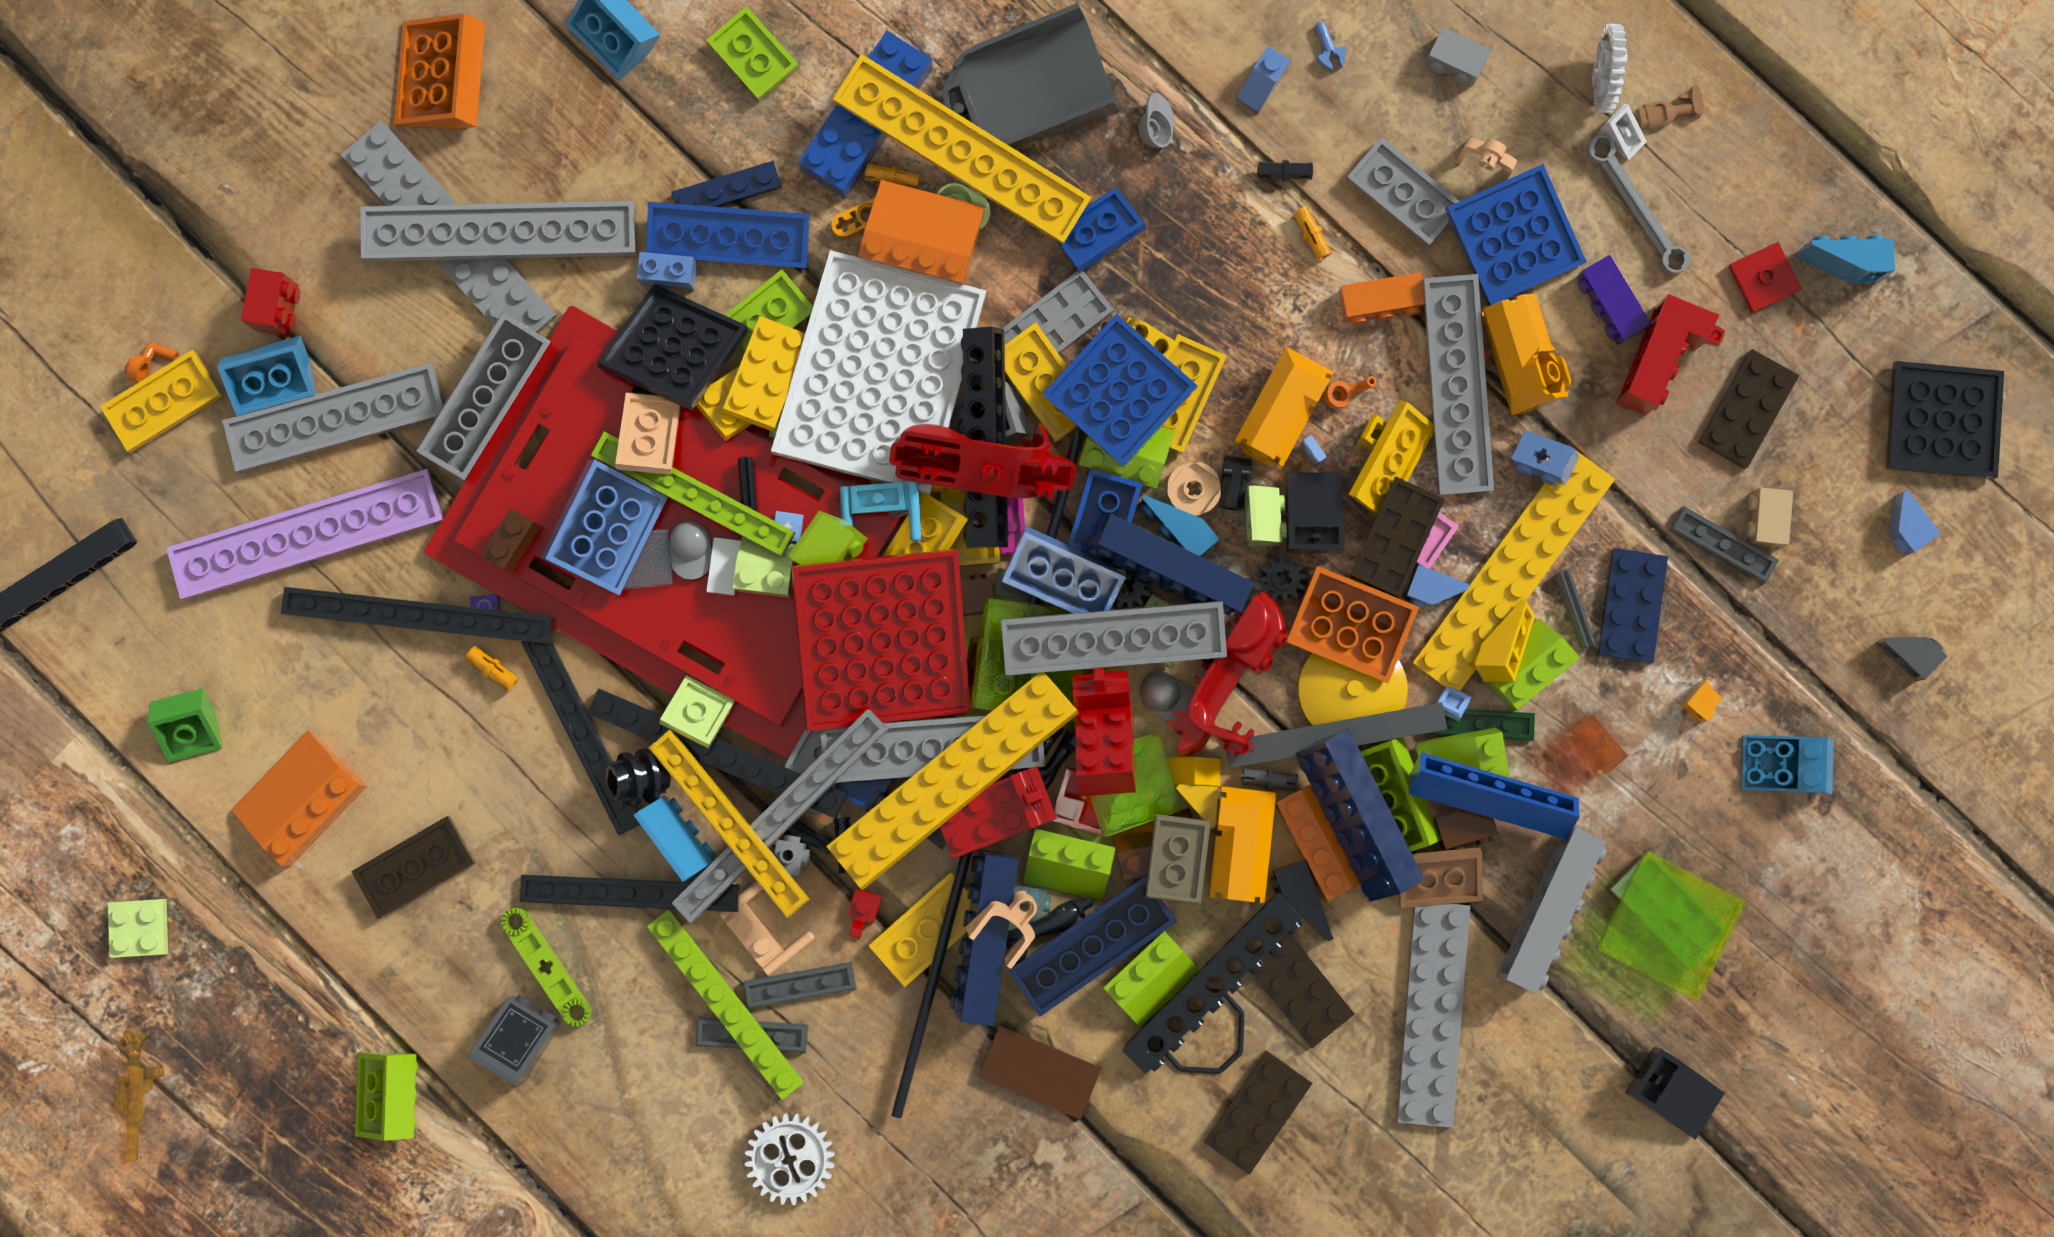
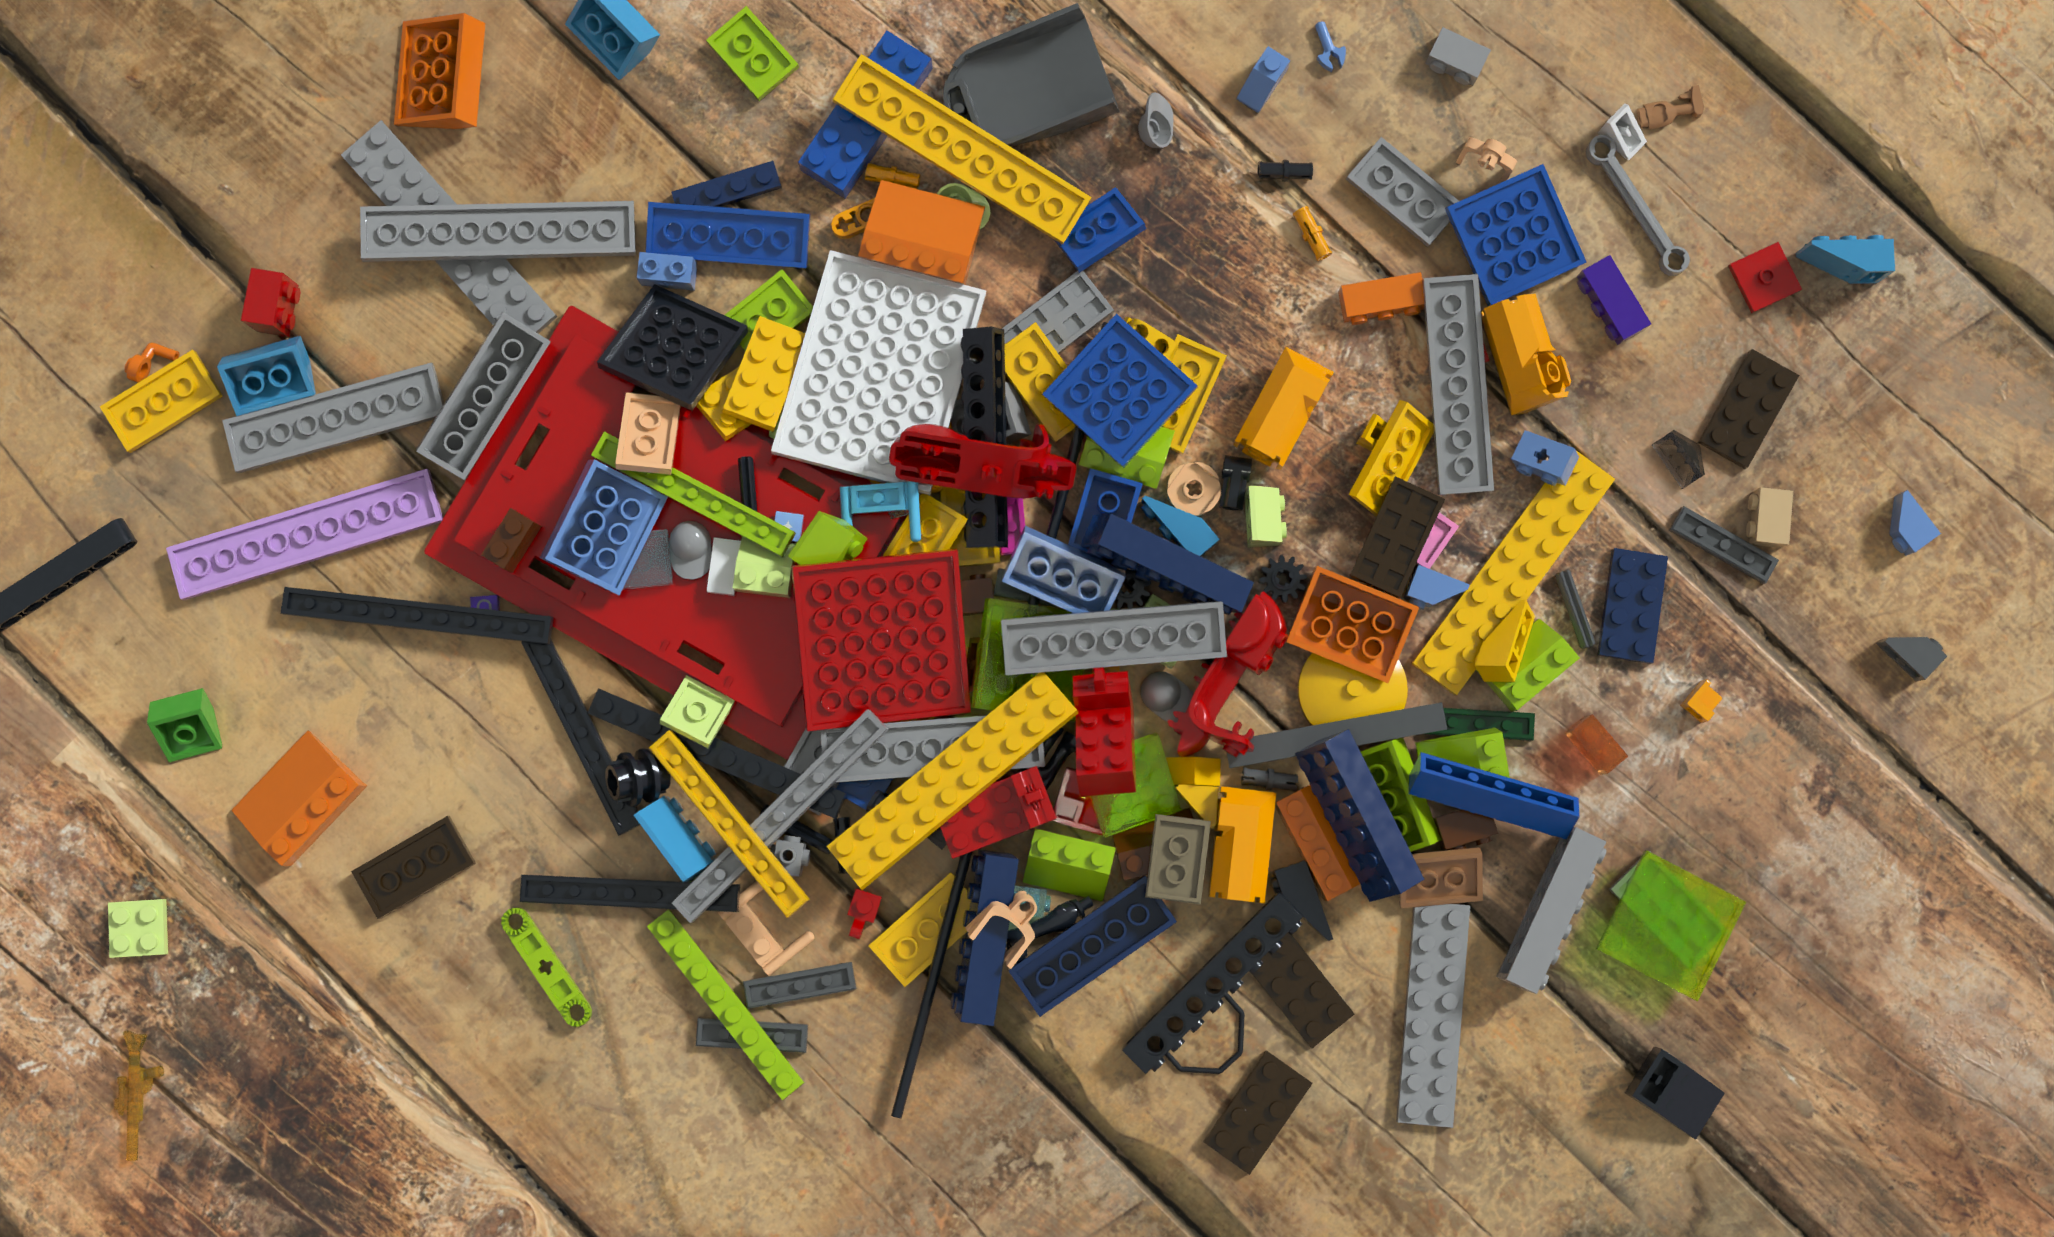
lime slope [355,1052,418,1141] -> none
light orange pin [465,645,519,692] -> none
slope [468,994,561,1086] -> none
white gear [745,1113,835,1205] -> none
reddish brown tile [978,1025,1102,1120] -> none
lime slope [1103,931,1199,1027] -> none
black slope [1286,472,1344,554] -> none
light blue tile [1301,435,1327,466] -> none
orange plate [1323,376,1377,409] -> none
light blue tile [1437,687,1472,722] -> none
white gear [1592,24,1627,113] -> none
red hinge [1616,294,1725,416] -> none
dark azure slope [1742,735,1834,794] -> none
black plate [1886,361,2004,479] -> none
none -> clear smoke slope [1652,430,1705,489]

